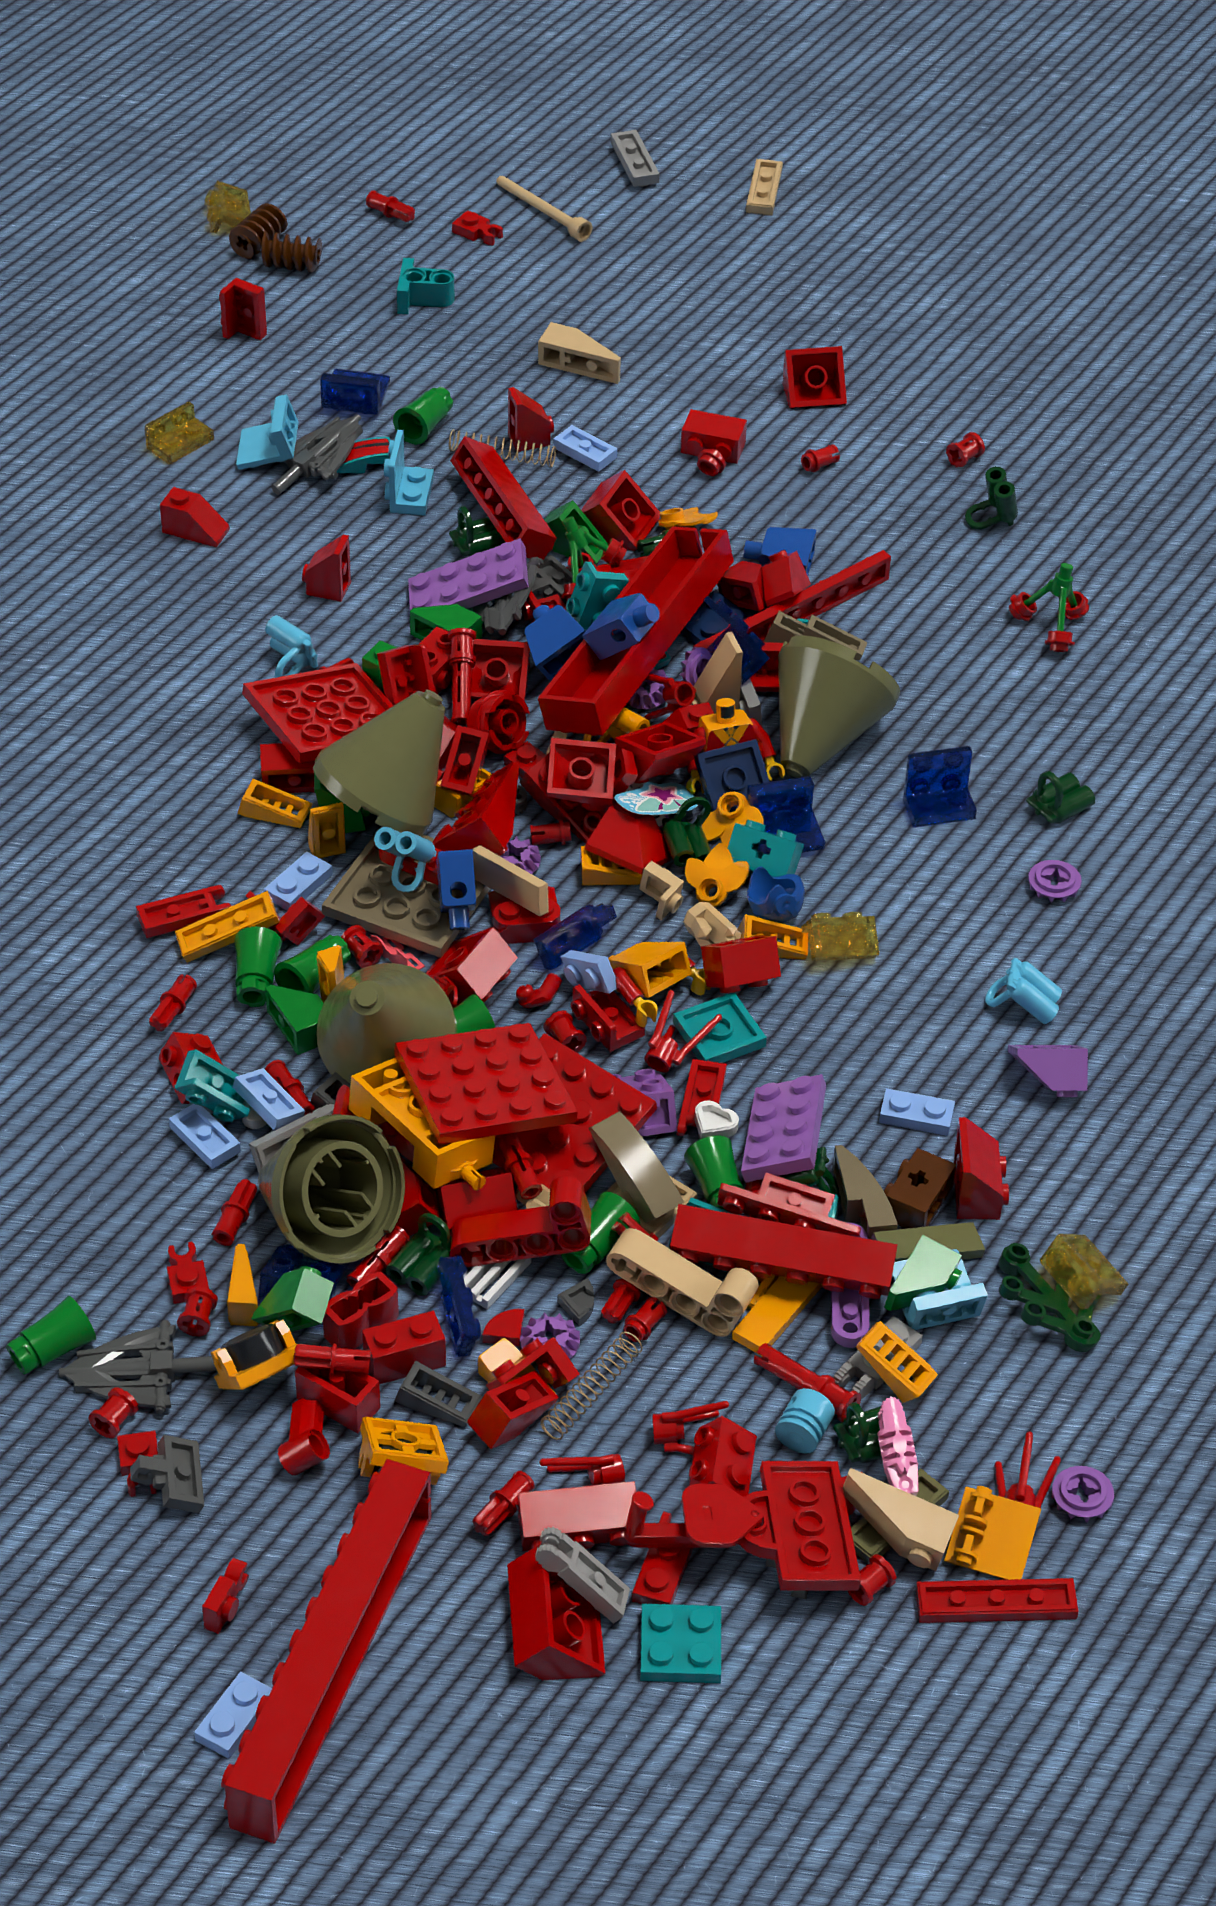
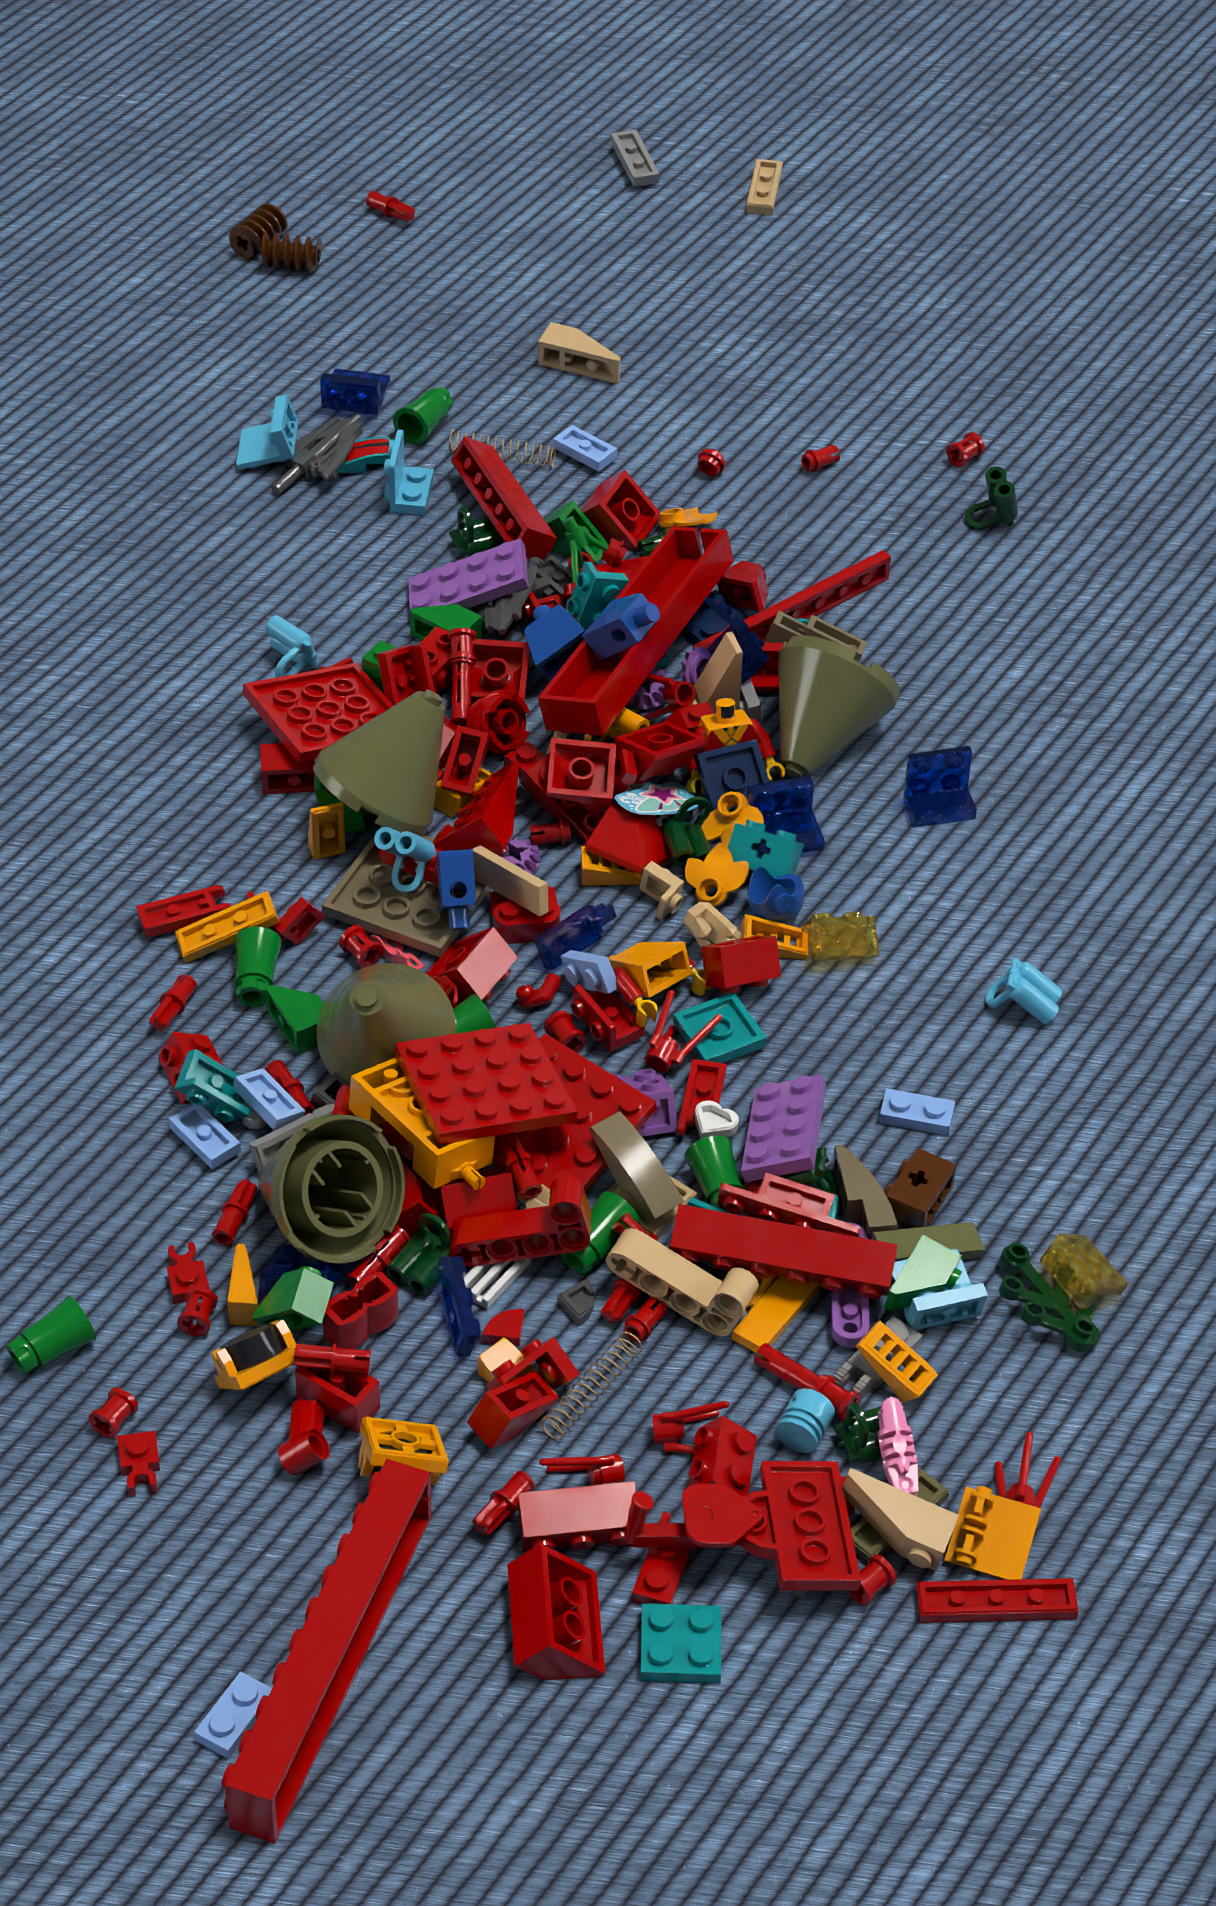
dark grey bar [59,1320,217,1414] -> none
dark grey hinge [130,1435,204,1513] -> none
clear yellow bracket [145,402,214,465] -> none
red slope [160,487,230,548] -> none
red plate [202,1558,249,1634] -> none
clear yellow bracket [205,180,251,234] -> none
red bracket [219,278,267,341] -> none
light orange slope [237,779,313,828] -> none
light blue plate [264,852,333,911] -> none
green plant [274,935,351,994] -> none
red slope [302,535,351,602] -> none
light orange slope [316,945,344,1003] -> none
red brick [362,1310,446,1385] -> none
dark grey slope [394,1361,482,1427] -> none
teal tile [397,258,455,314] -> none
red plate [452,210,503,246] -> none
tan piece [496,176,593,242] -> none
red slope [508,387,554,452] -> none
medium lavender gear [520,1312,580,1359] -> none
light grey hinge [535,1527,630,1623] -> none
red brick [681,409,747,464] -> none
blue torso [743,527,816,575] -> none
red slope [762,549,811,607] -> none
red slope [782,346,847,408] -> none
red slope [953,1117,1009,1220] -> none
medium lavender slope [1008,1045,1088,1097] -> none
plant [1009,563,1089,652] -> none
dark green piece [1026,771,1095,823] -> none
medium lavender gear [1028,860,1082,902] -> none
medium lavender gear [1052,1466,1114,1523] -> none

